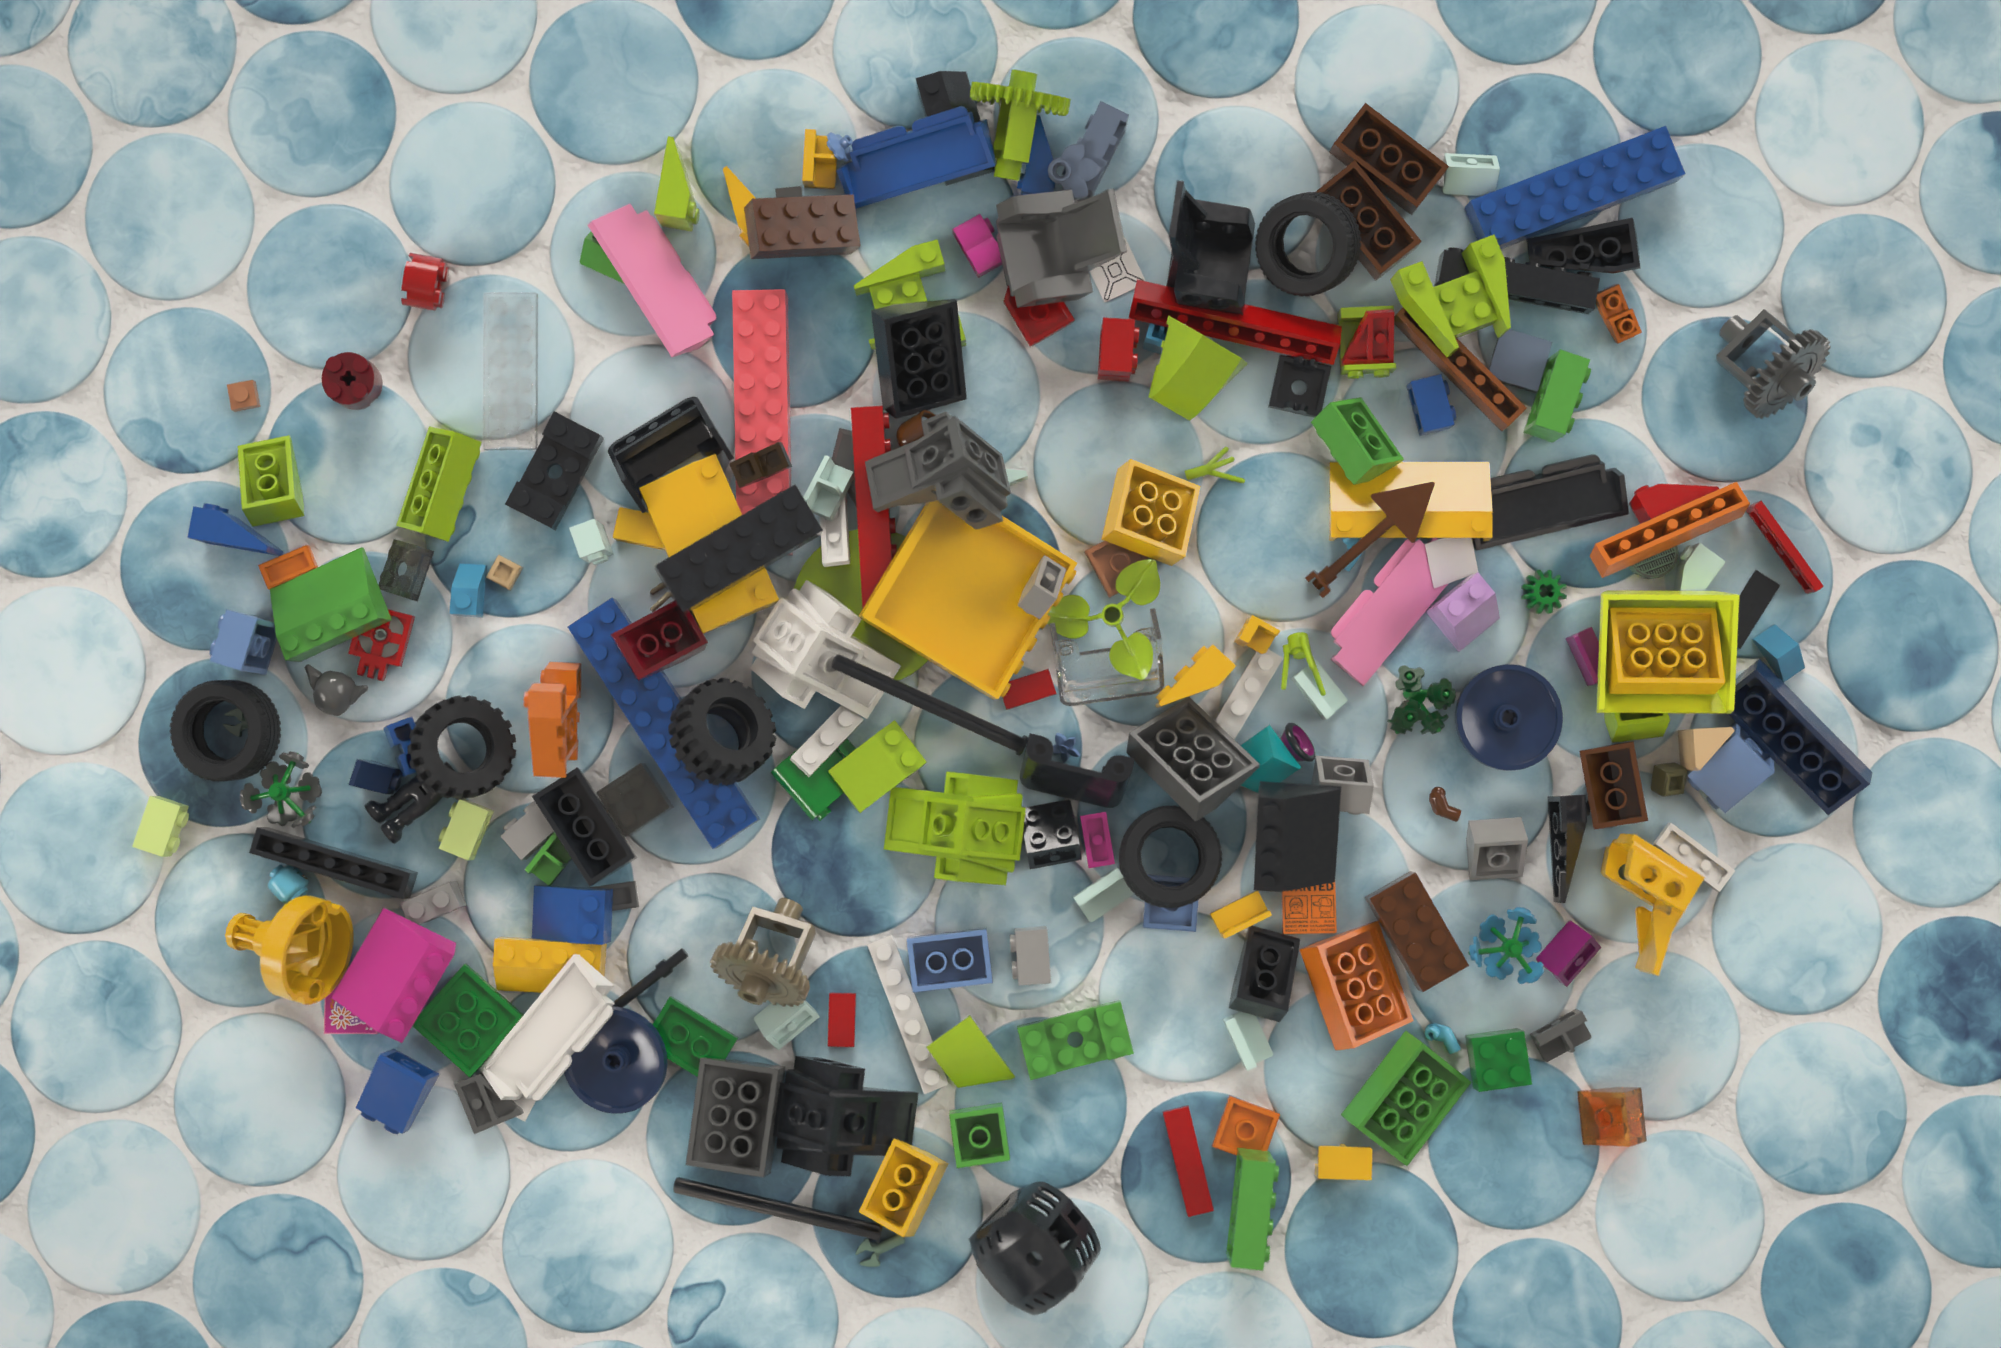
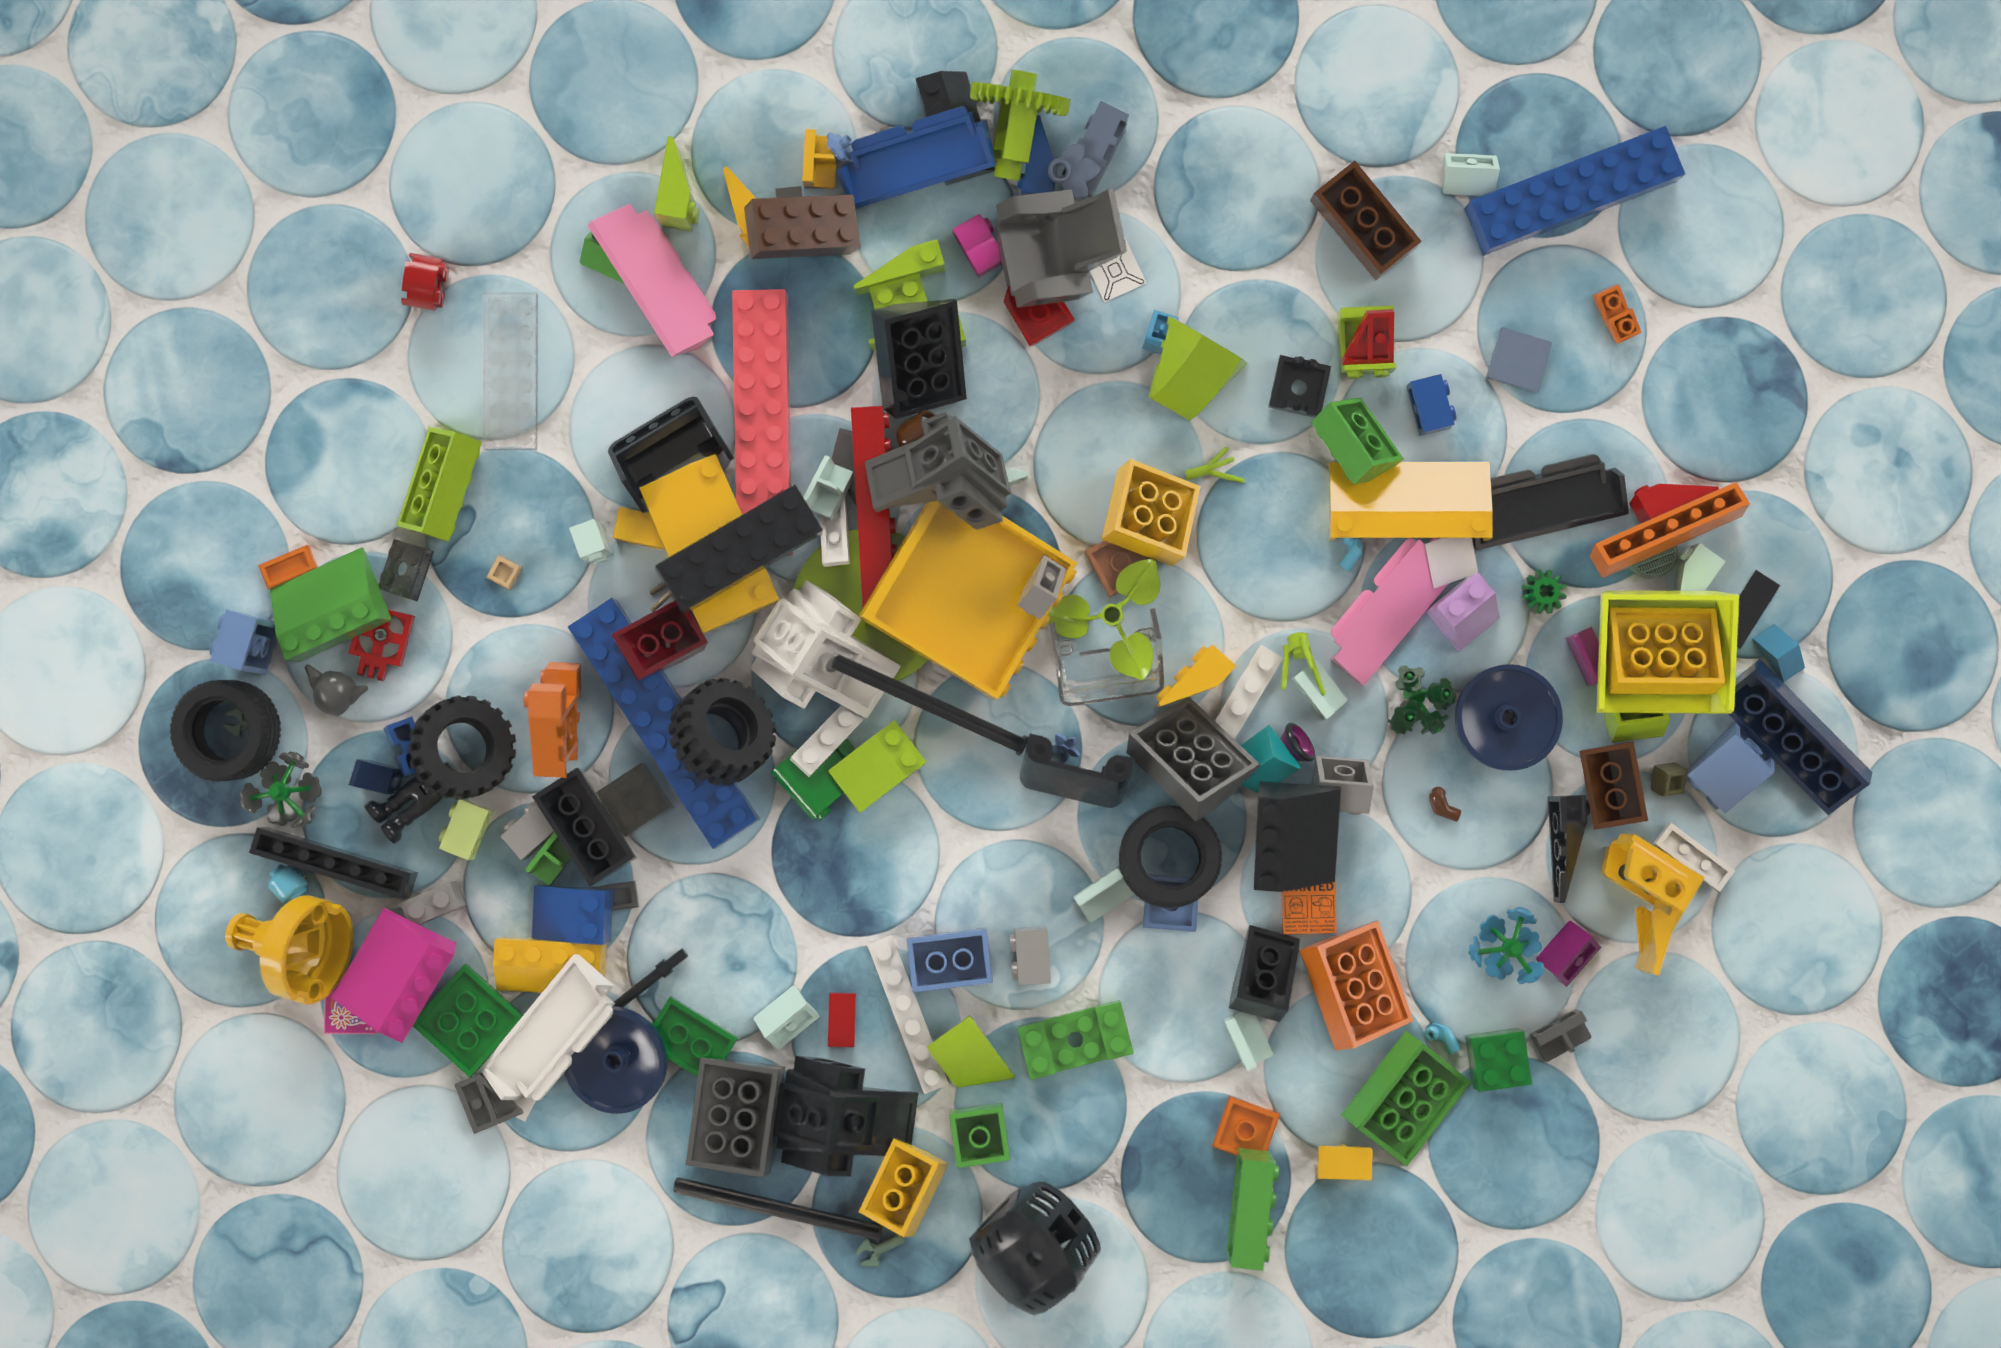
yellowish green brick [132,796,189,857] -> none
blue slope [187,503,283,556] -> none
nougat plate [227,380,260,412] -> none
lime slope [237,435,305,527] -> none
dark red brick [321,352,383,410] -> none
blue slope [356,1049,440,1134] -> none
dark azure slope [449,563,487,618] -> none
black piece [505,411,604,531] -> none
dark tan piece [710,898,816,1007] -> none
dark brown slope [729,442,792,488] -> none
lime piece [884,771,1026,885] -> none
red tile [1003,669,1057,710] -> none
black bracket [1023,800,1082,869] -> none
dark pink plate [1080,812,1115,868] -> none
red piece [1097,317,1139,382] -> none
red brick [1128,279,1342,365] -> none
red tile [1162,1105,1214,1217] -> none
black piece [1166,180,1255,315] -> none
yellow panel [1210,890,1272,939] -> none
yellow panel [1234,615,1280,654] -> none
black tyre [1255,192,1361,296] -> none
reddish brown piece [1305,482,1435,598] -> none
reddish brown brick [1329,103,1449,215] -> none
reddish brown brick [1365,871,1469,992] -> none
lime wedge [1390,235,1511,357] -> none
dark orange brick [1394,307,1527,431] -> none
black brick [1434,247,1600,314] -> none
light grey slope [1466,817,1528,880] -> none
bright green brick [1523,349,1591,443] -> none
black wedge [1527,218,1641,274] -> none
clear orange slope [1577,1087,1647,1147] -> none
tan slope [1678,727,1735,771] -> none
dark grey piece [1716,309,1831,419] -> none
red tile [1746,500,1824,594] -> none

